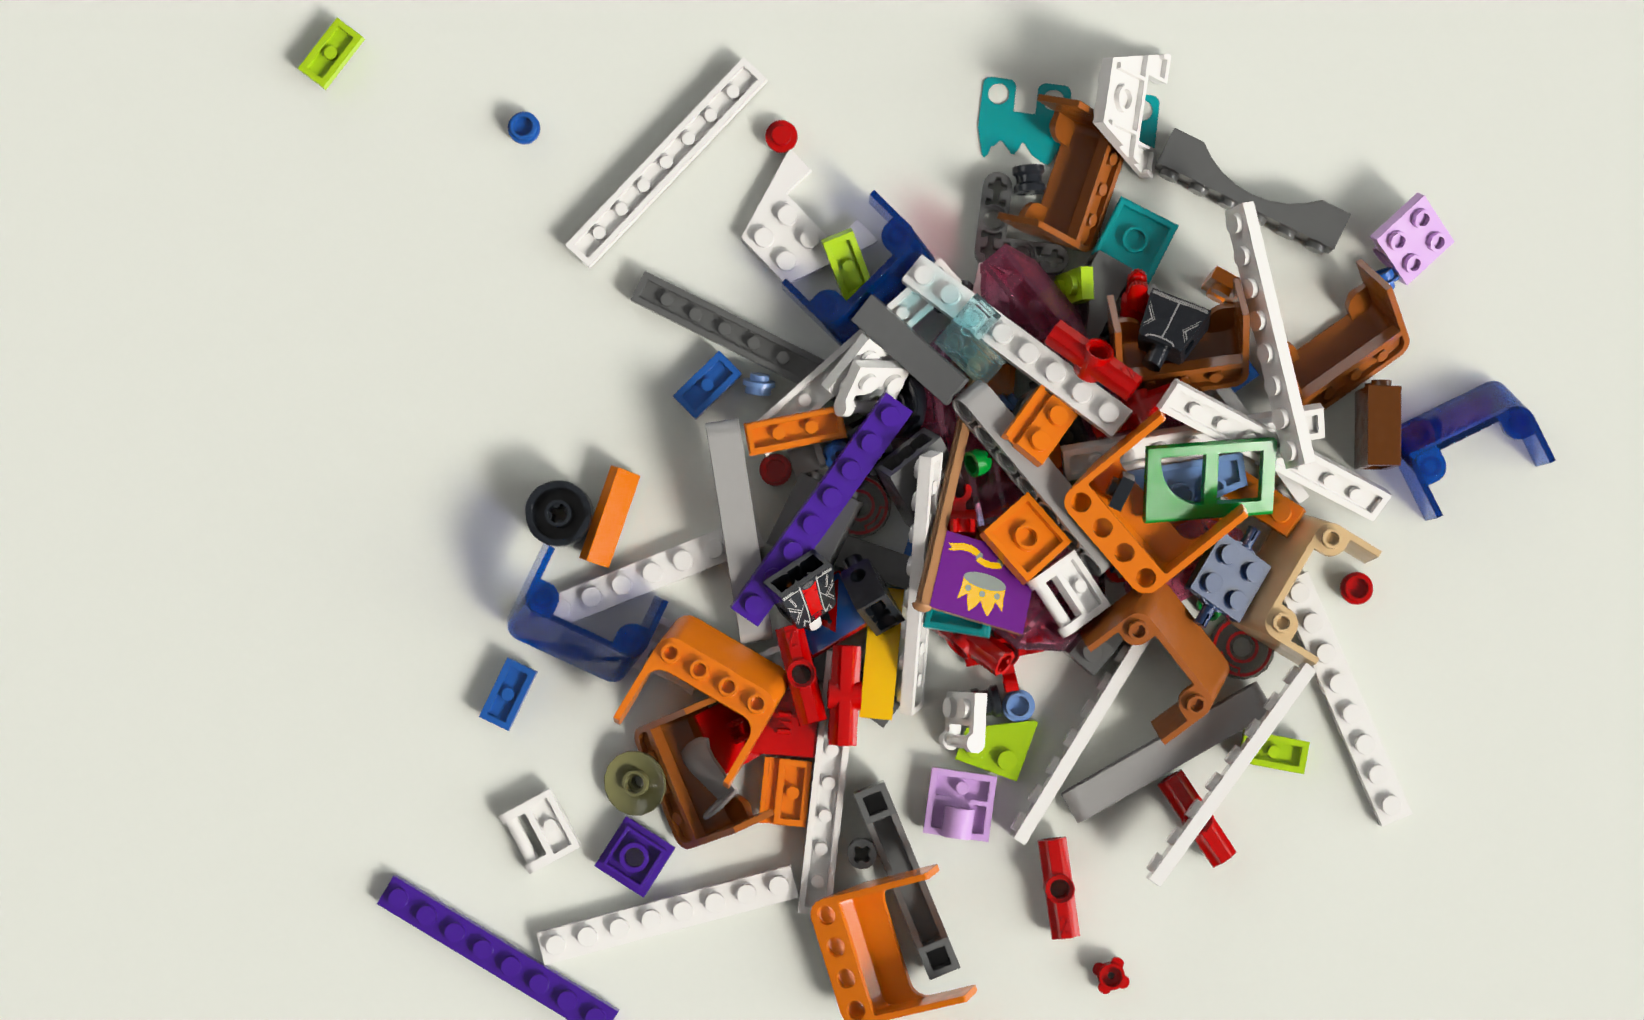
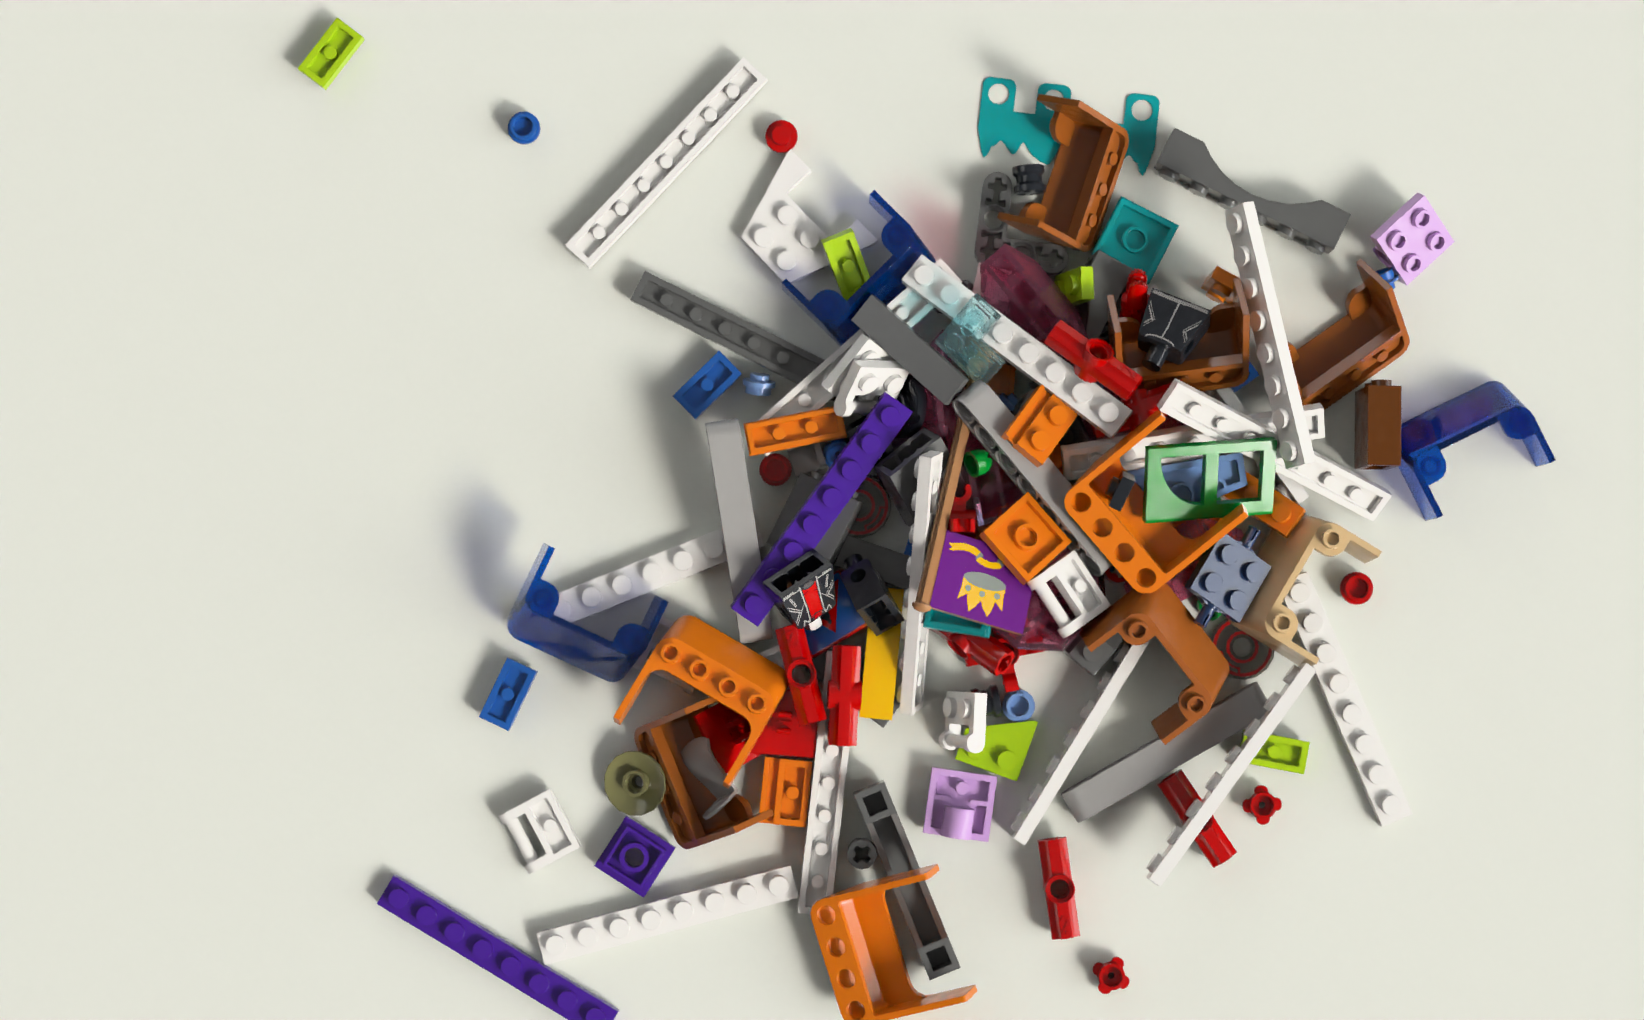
black brick [525,480,594,547] -> none
orange tile [579,465,640,568] -> none
white wing [1093,54,1171,179] -> none
none -> red plate [1242,785,1282,825]

